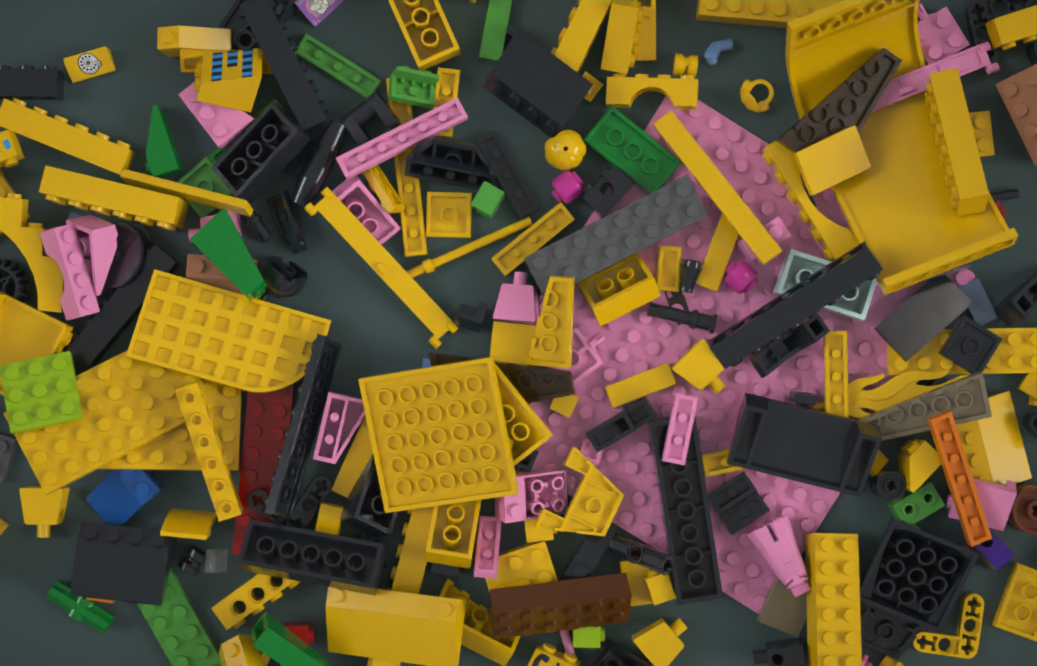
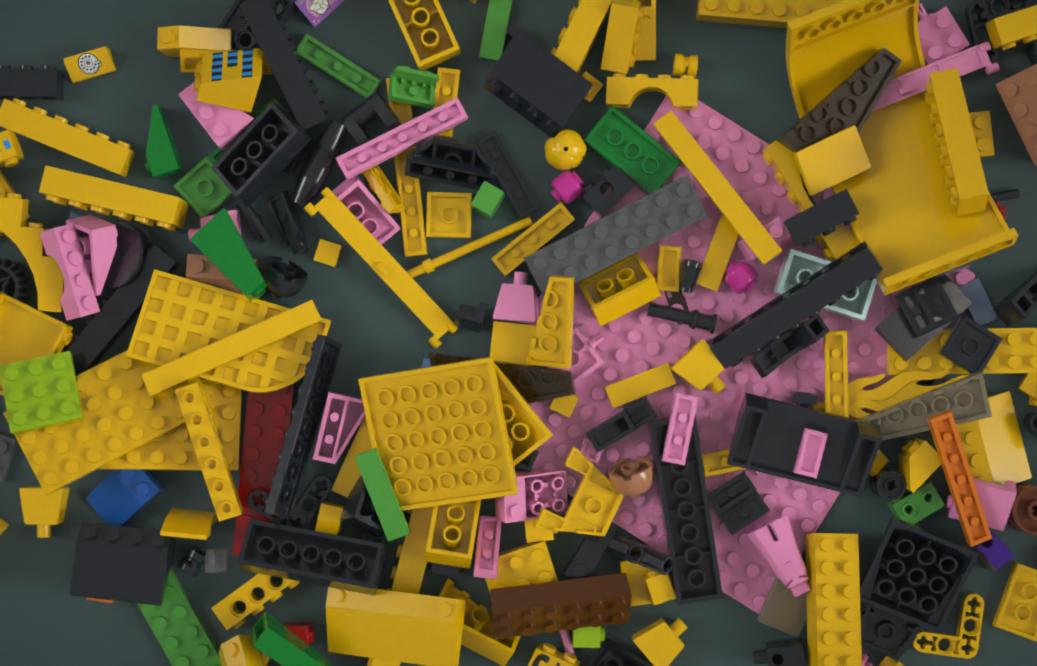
green piece [46,580,116,633] -> none
yellow tile [120,169,253,217] -> none
medium blue arm [704,39,733,65] -> none
yellow piece [740,79,774,113] -> none
none -> yellow tile [141,300,322,397]
none -> yellow tile [313,239,342,267]
none -> bright green tile [354,447,411,541]
none -> nougat cylinder [608,456,654,498]
none -> black brick [784,189,860,247]
none -> bright pink tile [793,428,828,478]
none -> black slope [895,276,959,336]

